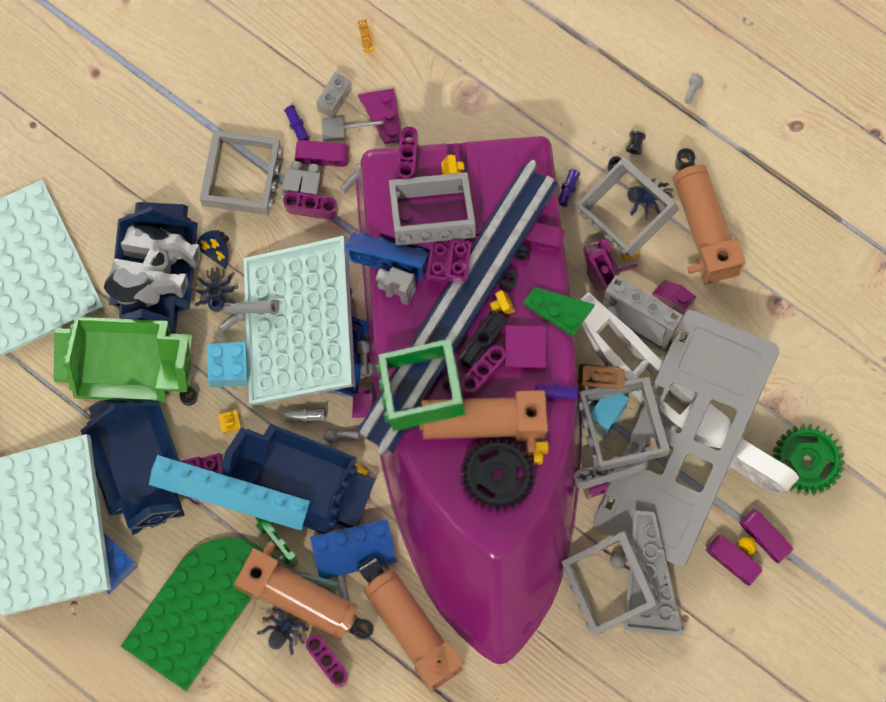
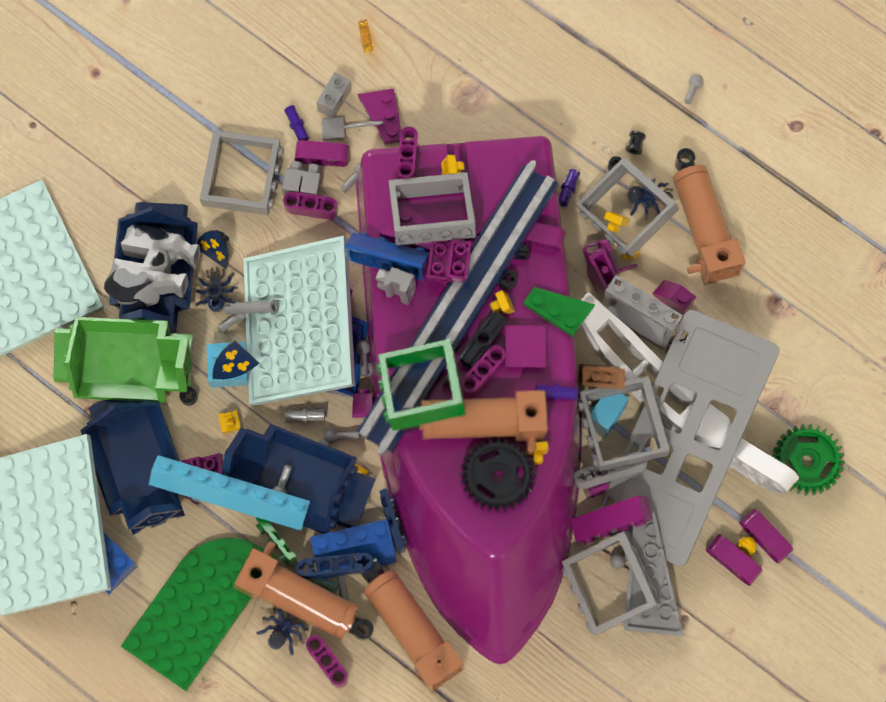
none -> dark blue shield [212,340,260,380]
none -> light grey bar [272,465,292,494]
none -> dark blue beam [296,553,374,579]
none -> dark blue wing [379,488,407,555]
none -> magenta brick [571,495,653,545]
none -> yellow tile [604,211,630,233]

